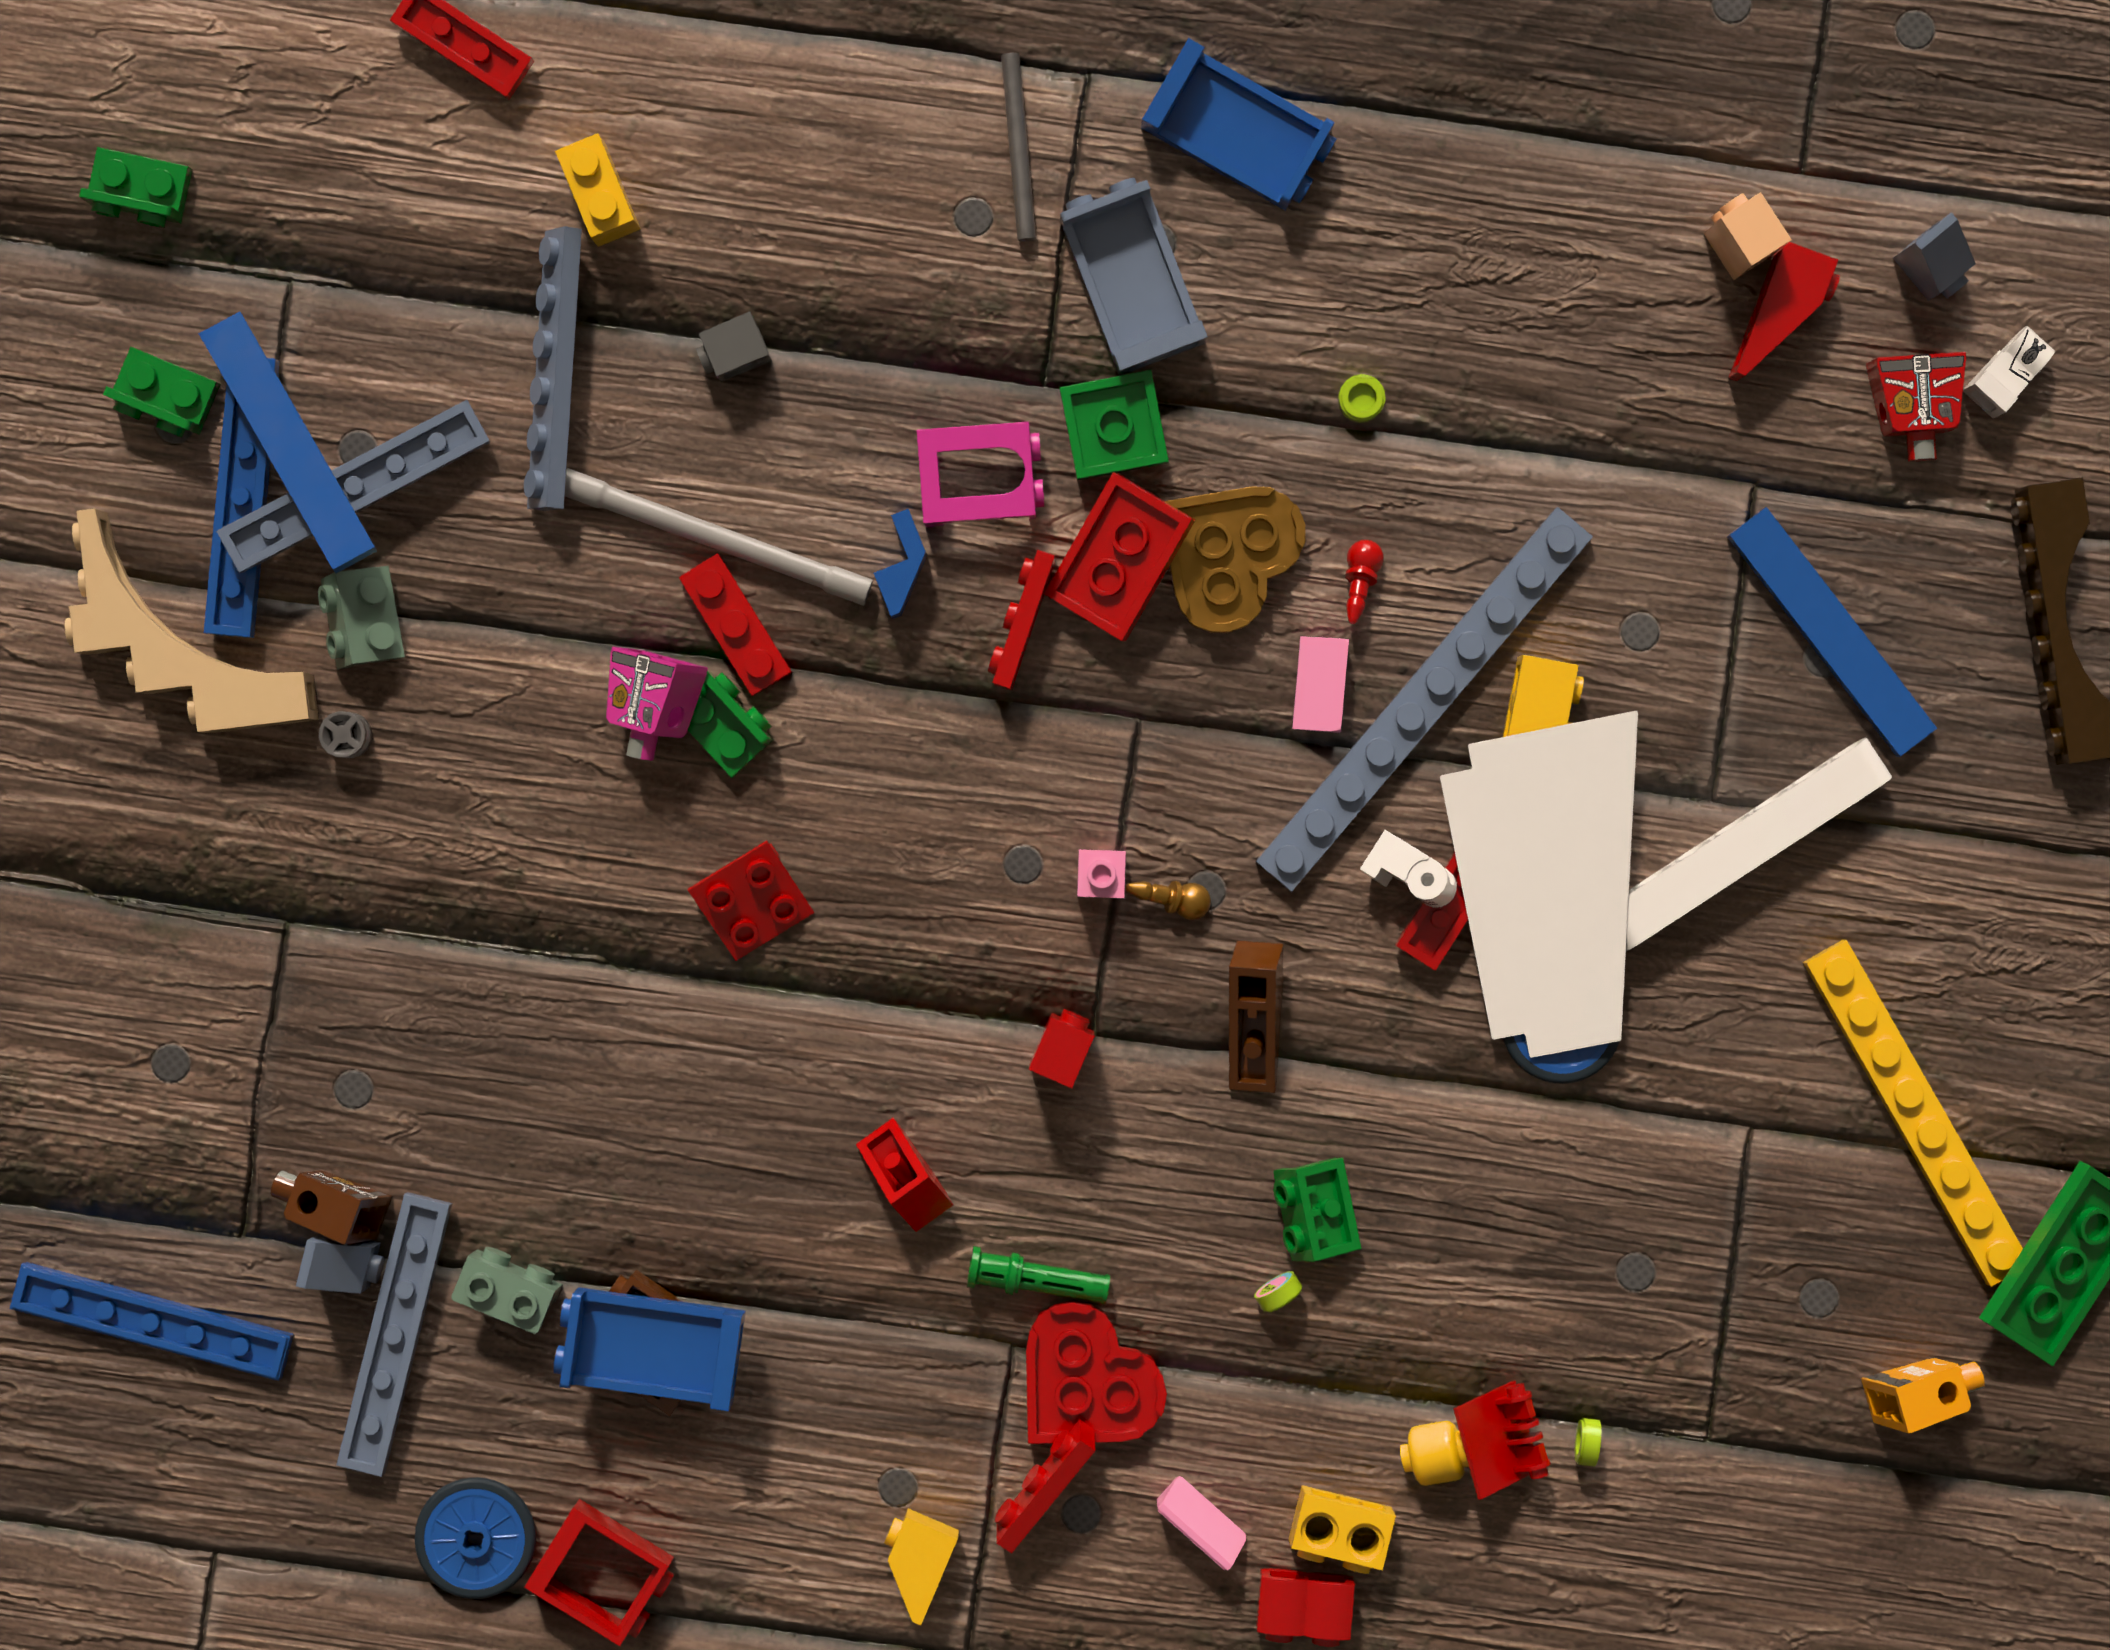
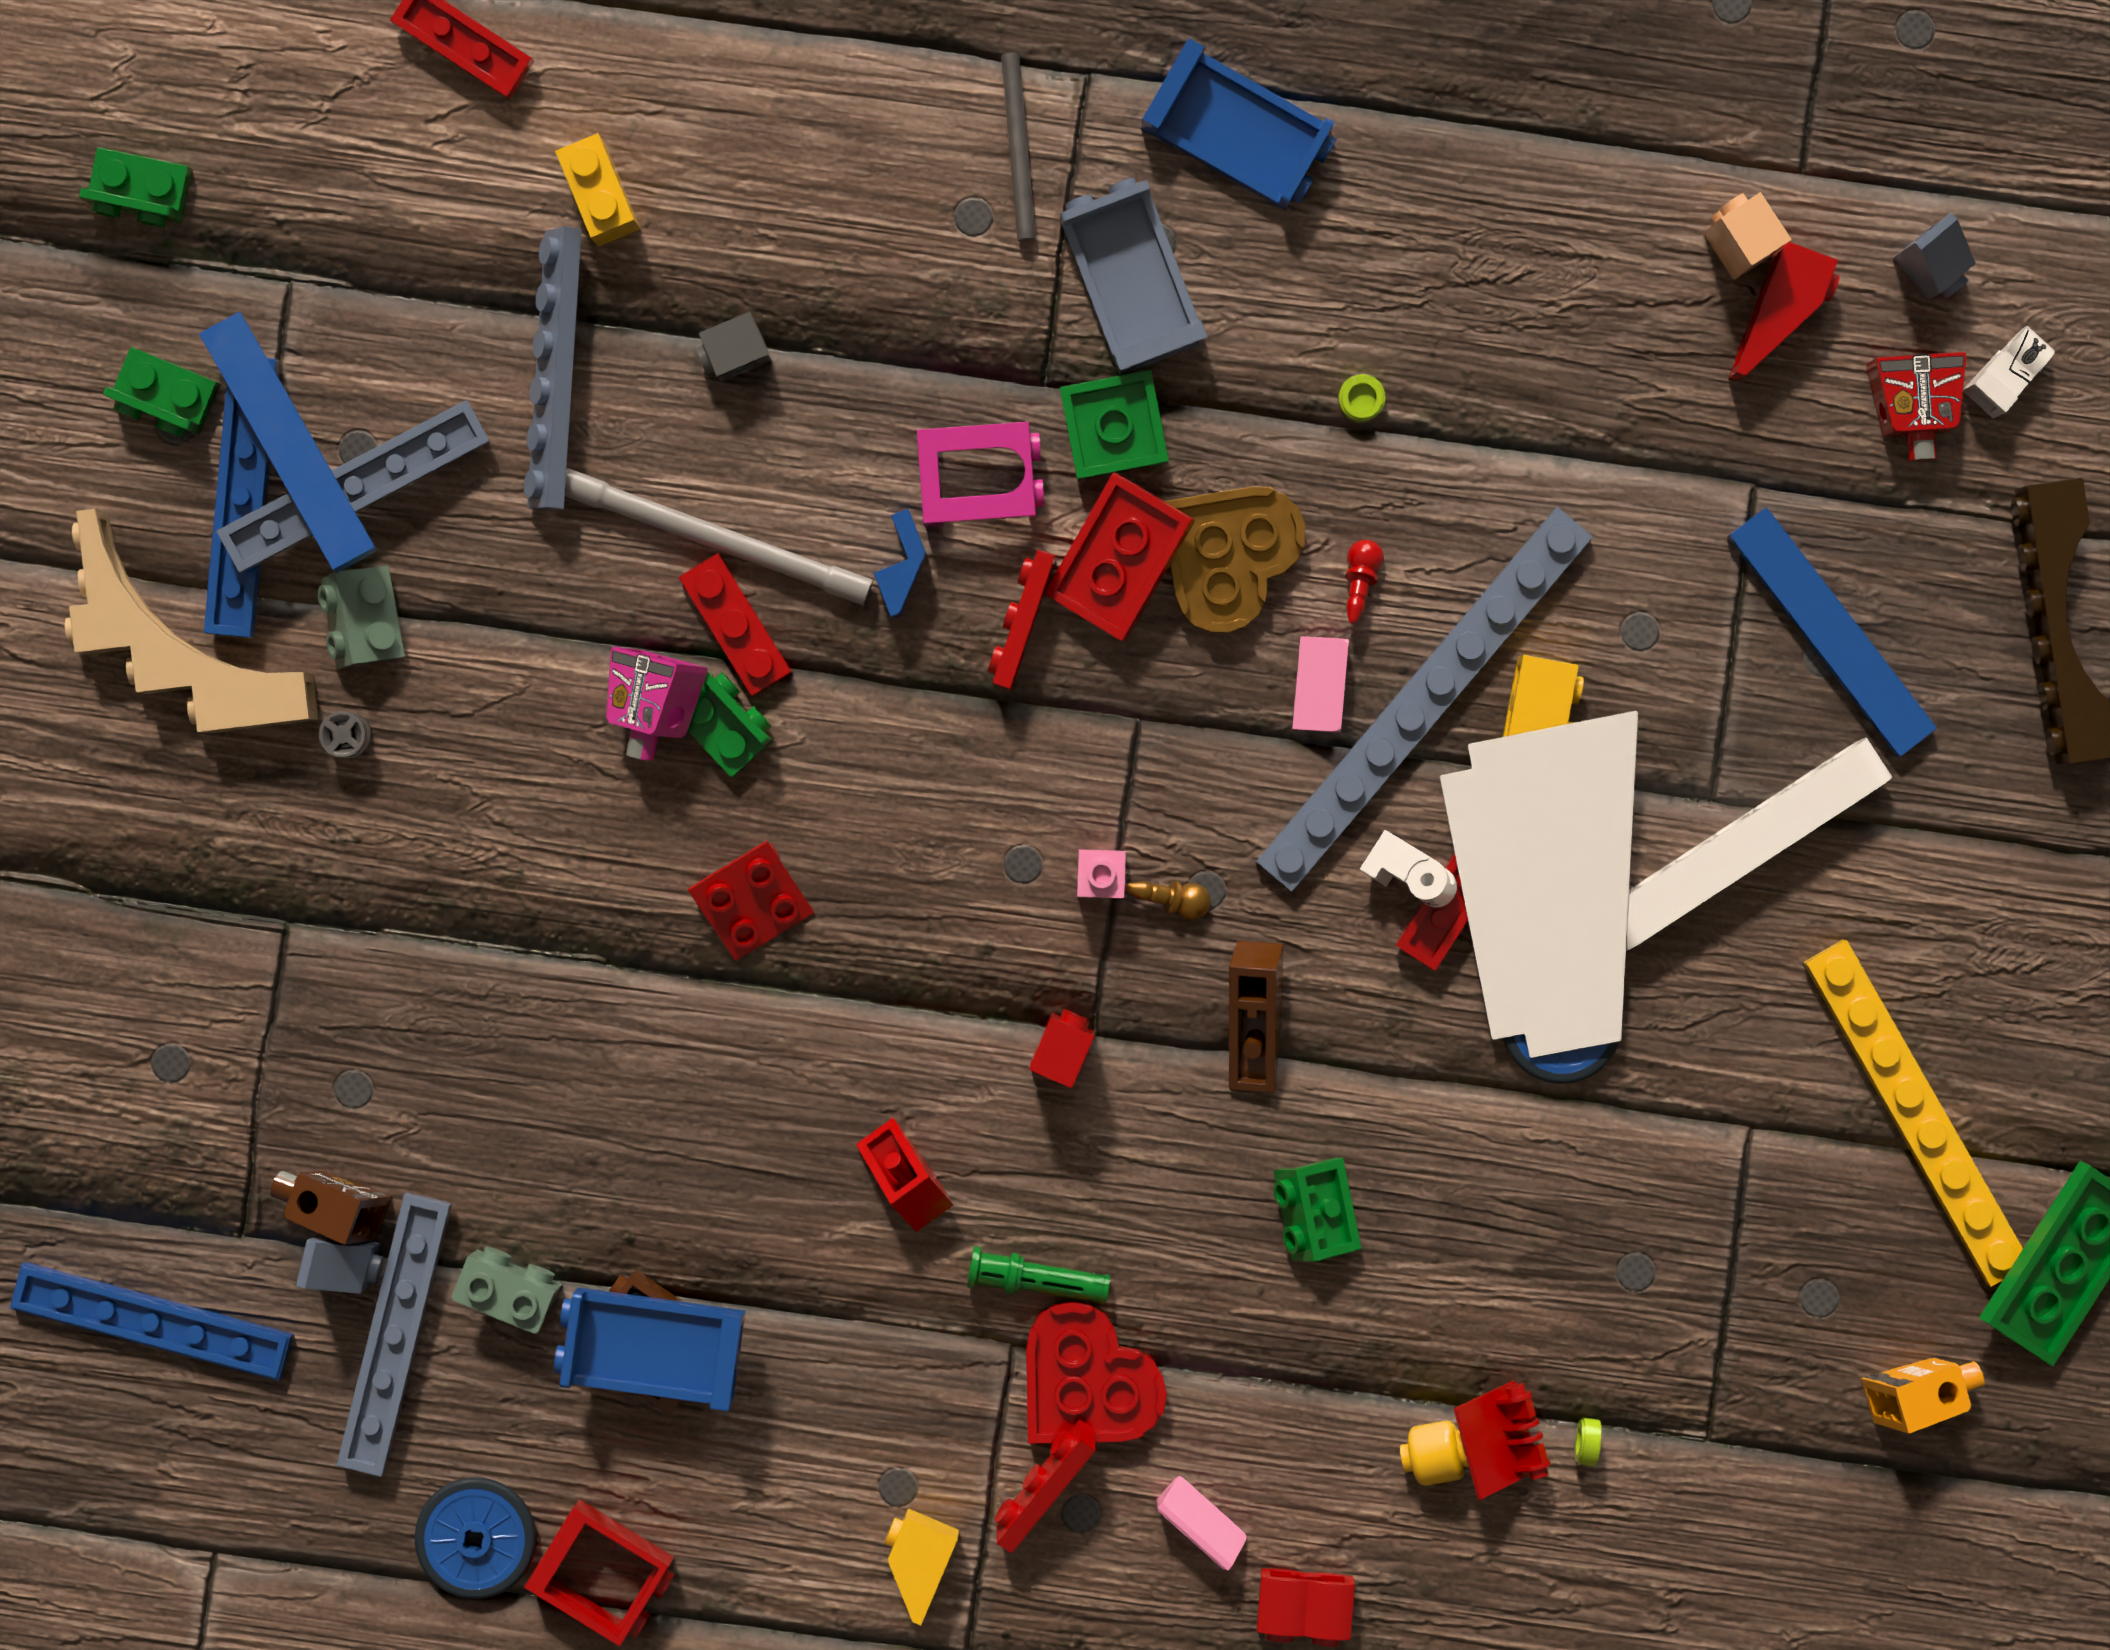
lime tile [1254,1271,1302,1312] -> none
yellow brick [1289,1485,1396,1574] -> none

